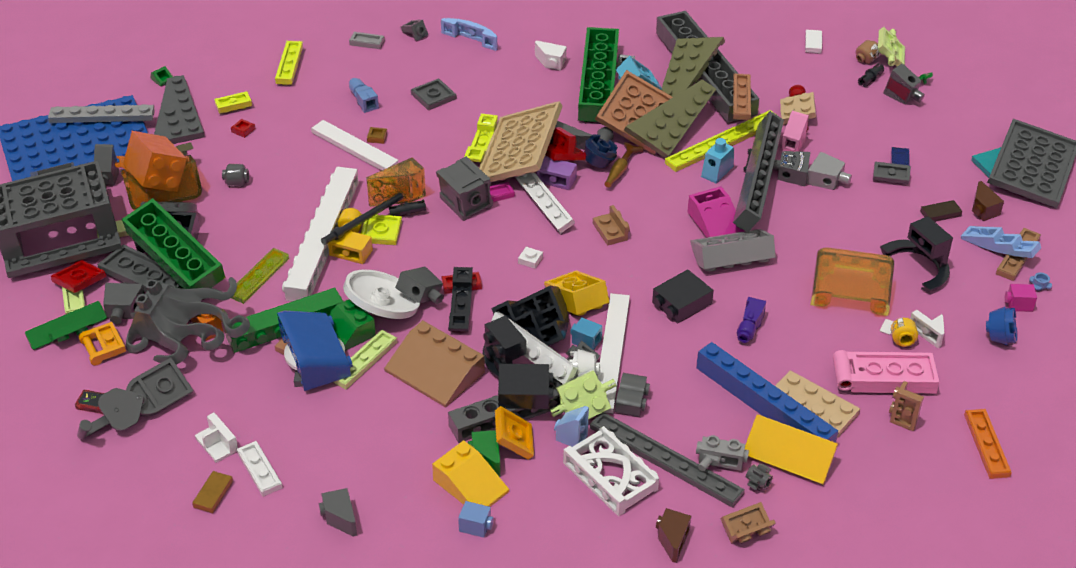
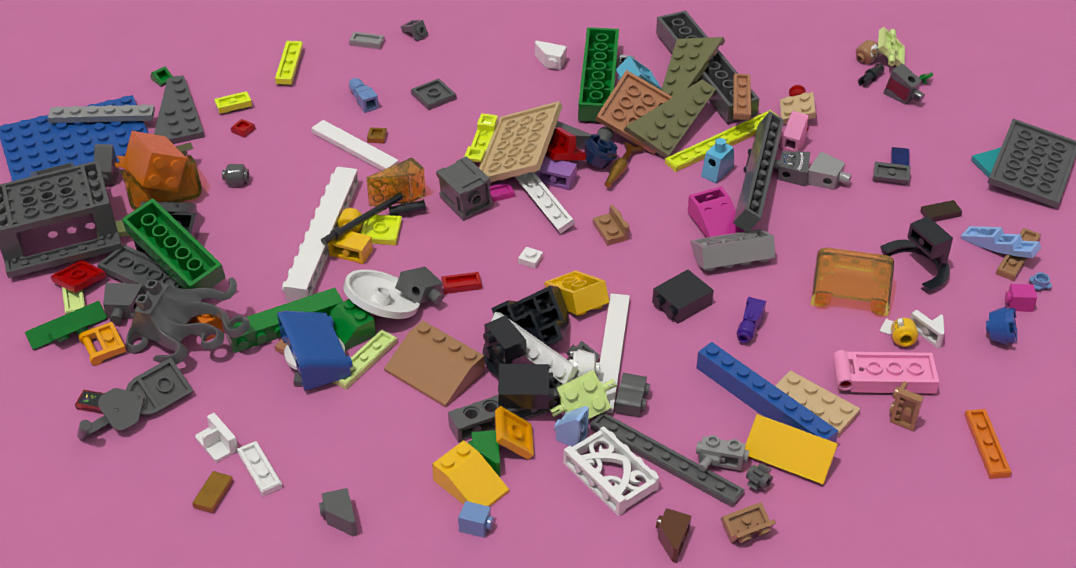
clear neon green tile [231,248,289,304] -> none
light blue slope [441,18,497,51] -> none
black slope [448,267,473,331] -> none
dark azure brick [570,317,603,350] -> none
white tile [805,29,822,53] -> none
reddish brown slope [972,181,1004,221] -> none

